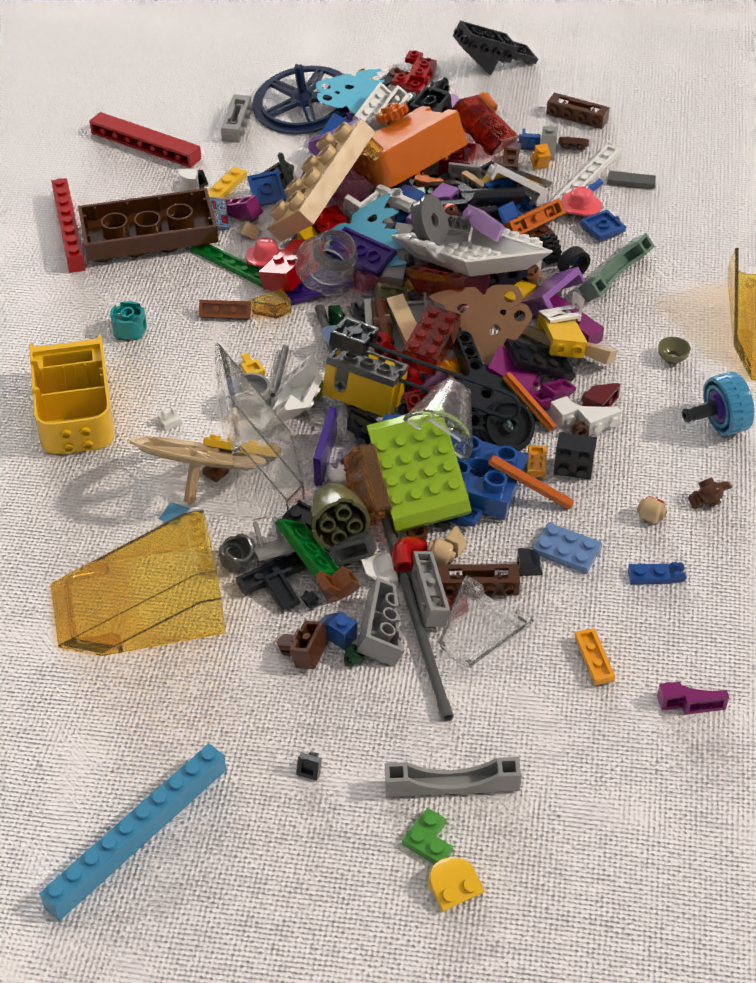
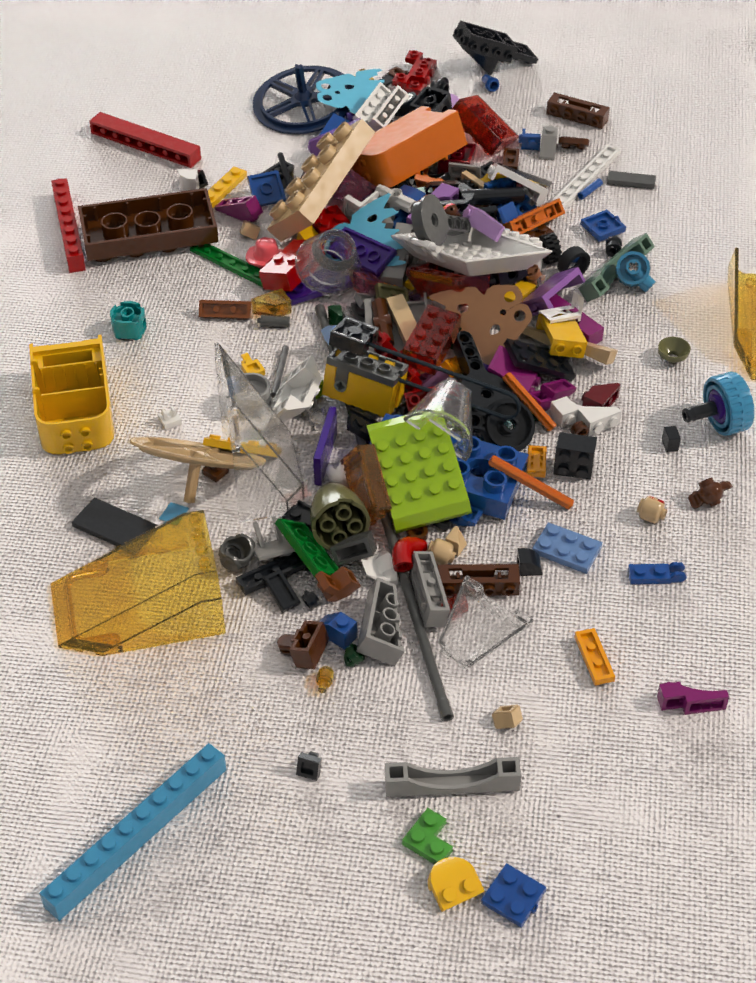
slope [209,197,230,230] -> none
light grey brick [221,94,254,142] -> none
clear yellow tile [362,138,383,161] -> none
orange gear [375,102,409,124] -> none
orange cone [476,92,498,113] -> none
light orange brick [530,144,551,170] -> none
coral hat [561,186,602,216] -> none
none -> black tile [71,497,158,555]
none -> dark grey piece [257,314,290,327]
none -> clear yellow cylinder [316,666,334,693]
none -> blue plate [481,863,546,928]
none -> blue cone [482,74,499,92]
none -> tan slope [492,705,523,729]
none -> black wheel [605,236,622,257]
none -> dark azure piece [616,251,656,292]
none -> black piece [662,426,681,452]

